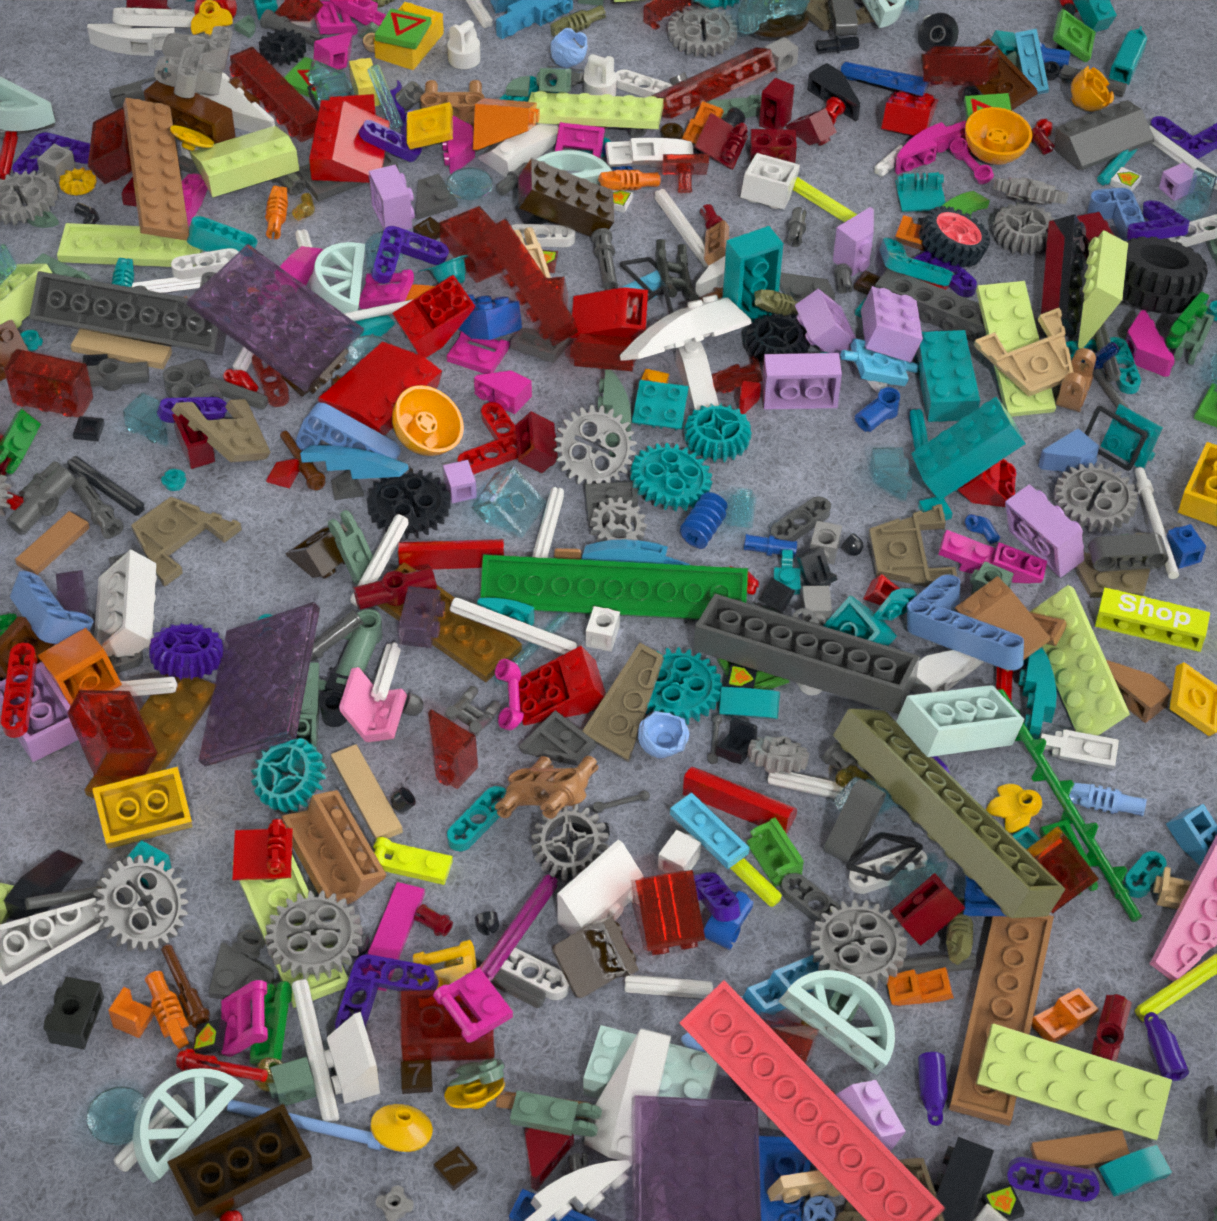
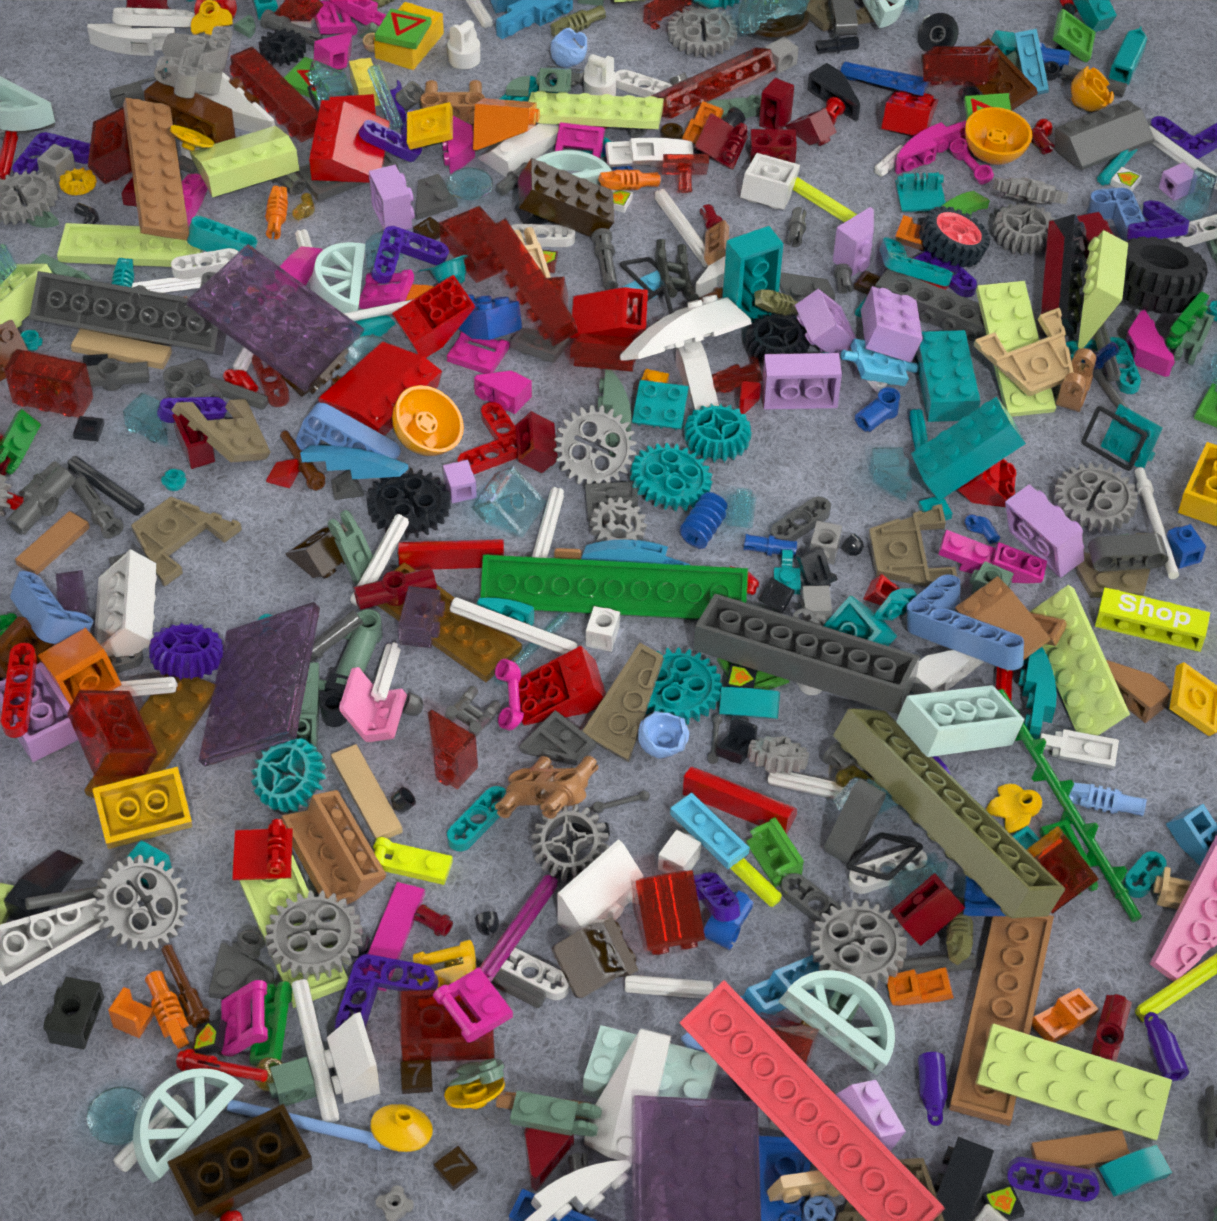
medium blue slope [1038,428,1099,472] -> none

